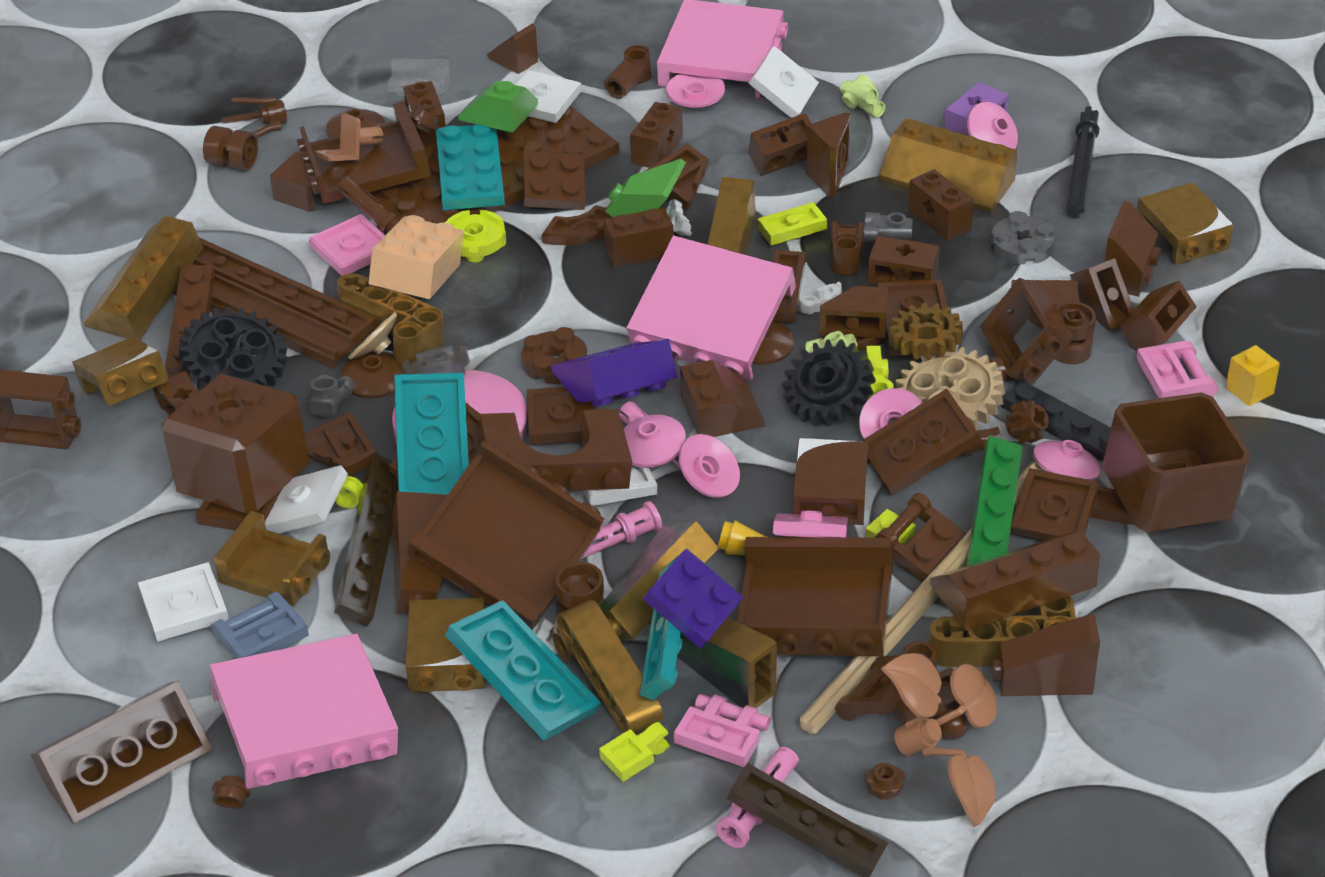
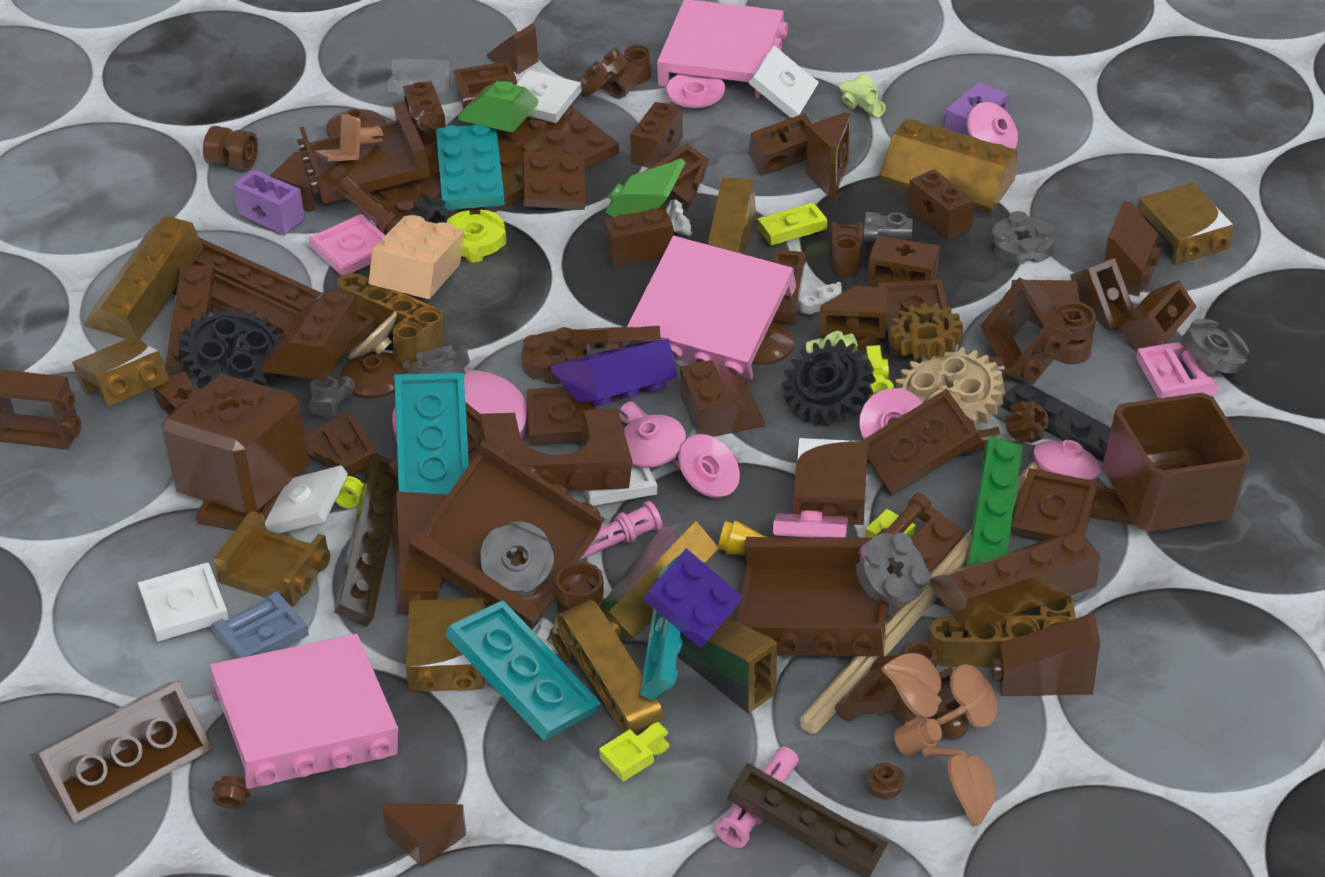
reddish brown plant [221,97,287,137] -> none
reddish brown tile [542,205,612,245] -> none
bright pink plate [674,693,771,767] -> none
black axle [1066,106,1100,218] -> none
yellow brick [1226,345,1280,406] -> none
none -> medium lavender brick [233,169,305,235]
none -> reddish brown slope [261,290,359,381]
none -> reddish brown slope [383,803,466,867]
none -> black gear [409,194,451,224]
none -> reddish brown plate [454,61,518,110]
none -> flat silver plate [480,521,554,596]
none -> reddish brown wing [569,325,660,349]
none -> reddish brown plate [576,47,628,97]
none -> flat silver plate [856,532,931,608]
none -> flat silver plate [1180,319,1249,374]

